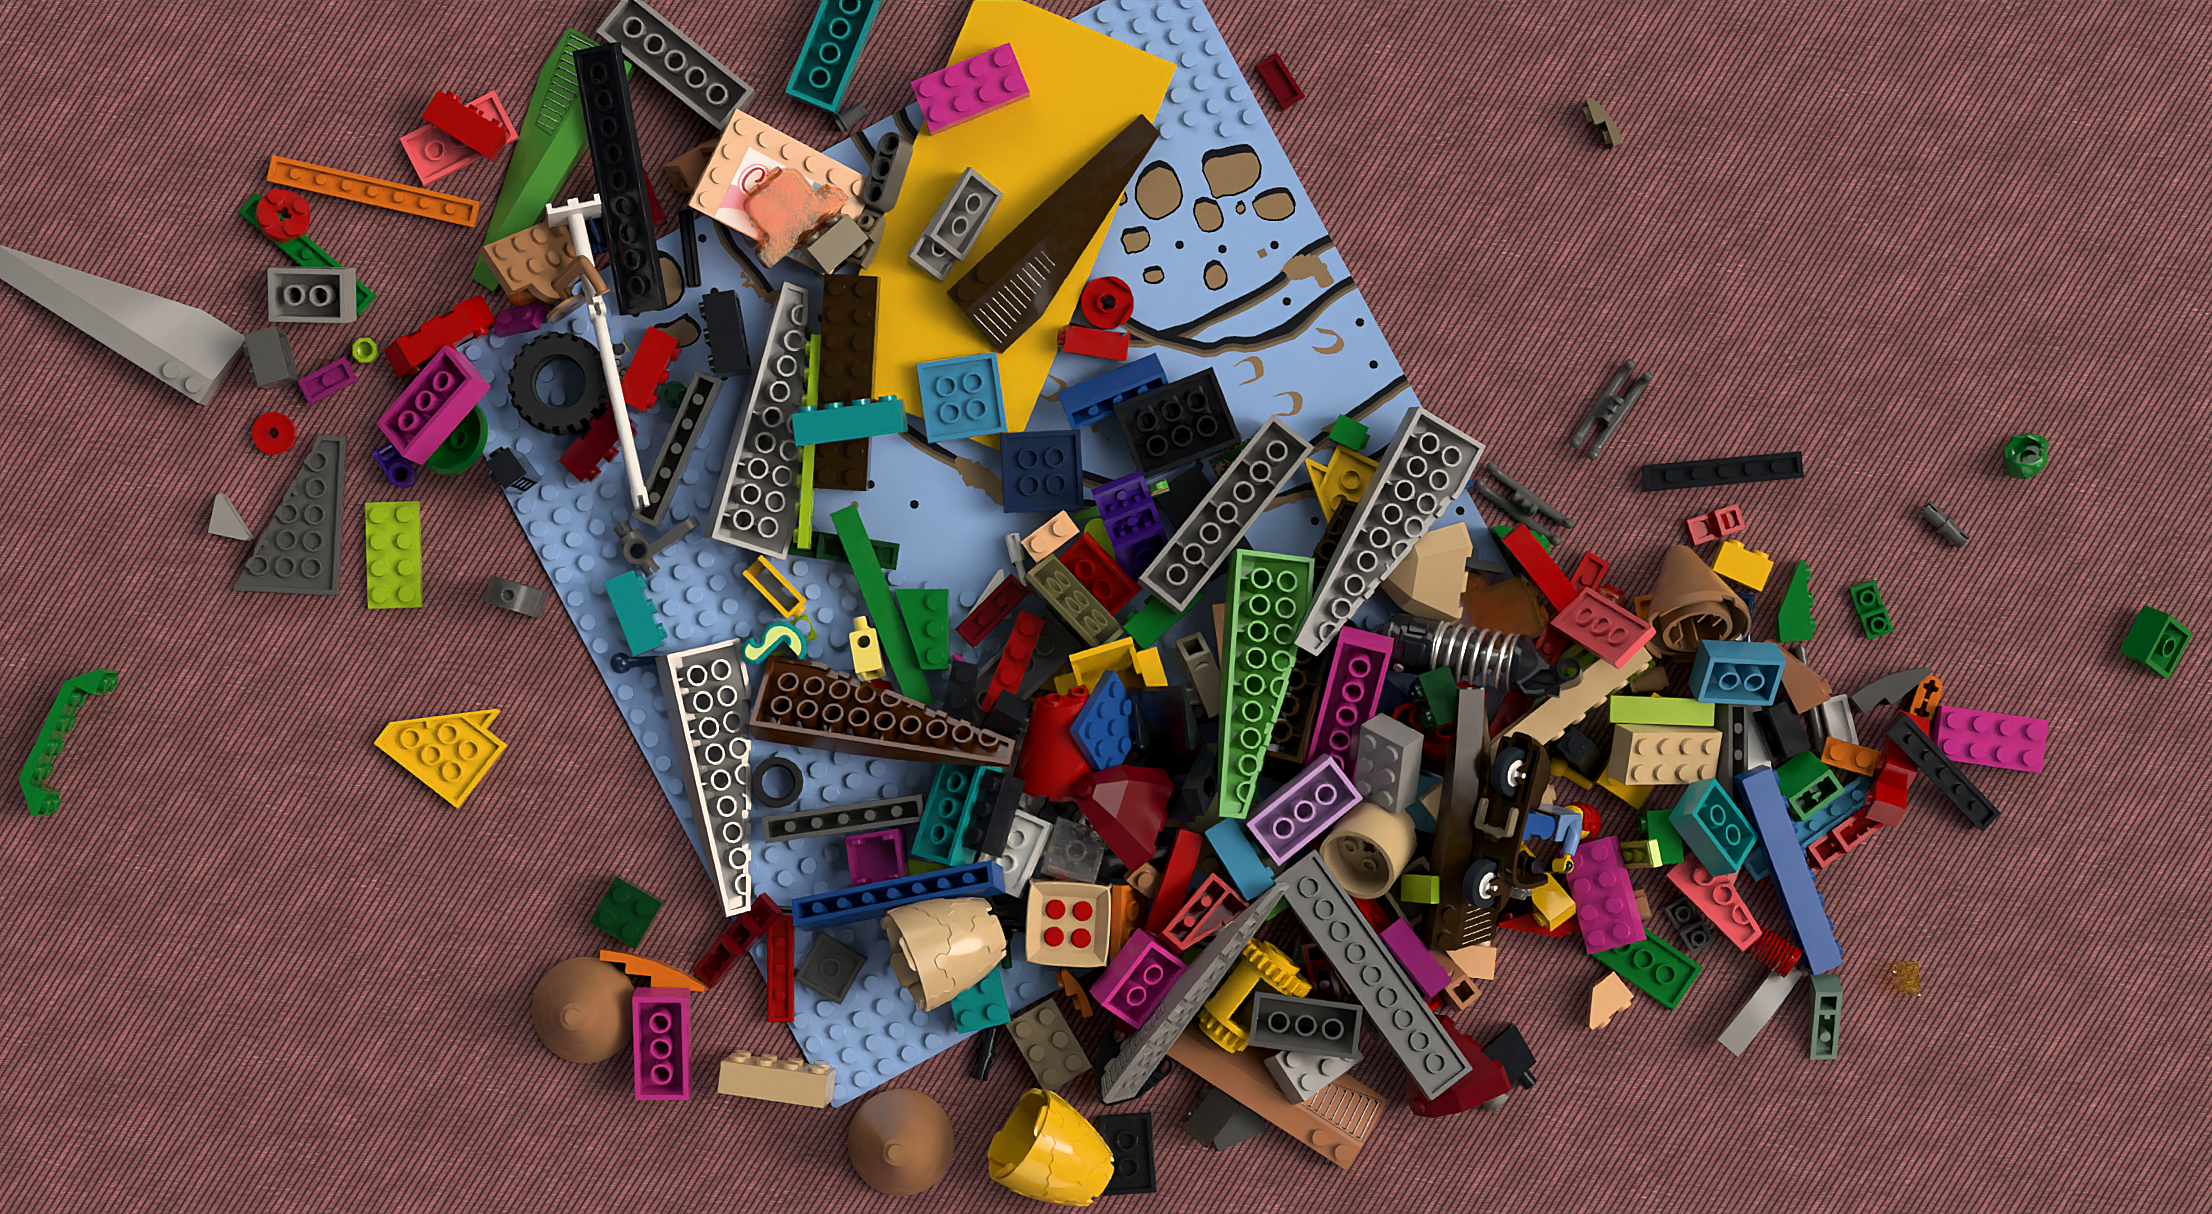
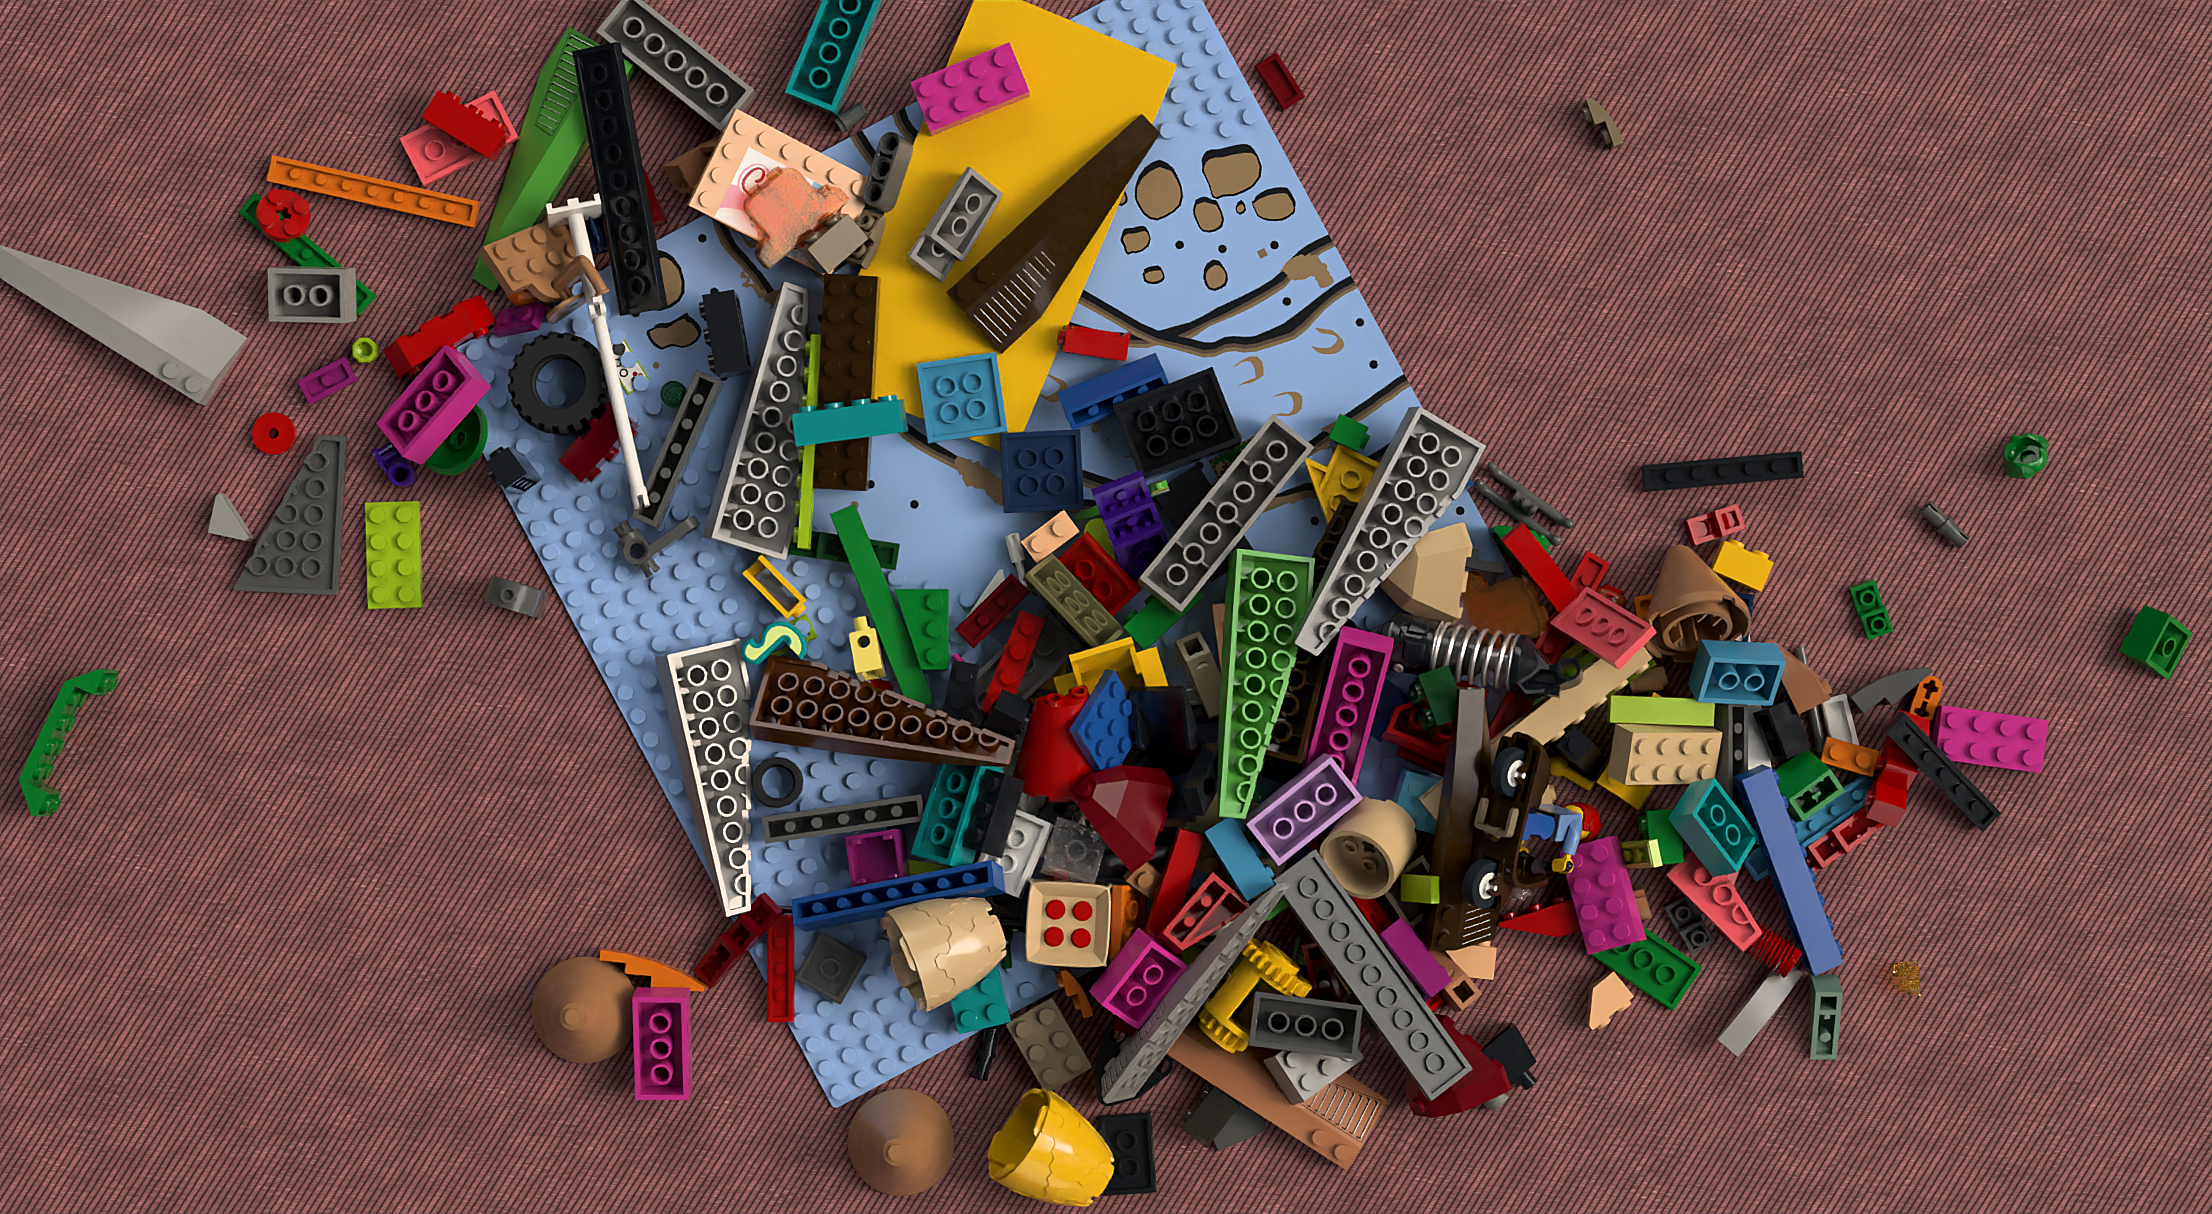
dark grey brick [243,326,299,390] -> none
yellow wing [374,709,508,809] -> none
dark green brick [589,875,666,950] -> none
teal brick [604,570,668,657] -> none
dark blue bar [610,652,658,674] -> none
red brick [621,325,682,413] -> none
black axle [678,209,701,288] -> none
tan brick [718,1050,837,1108] -> none
red plate [1081,276,1134,330] -> none
light grey brick [1354,713,1424,814] -> none
yellow slope [1524,845,1576,932] -> none
dark grey piece [1570,359,1653,460] -> none
green slope [1774,560,1816,643] -> none

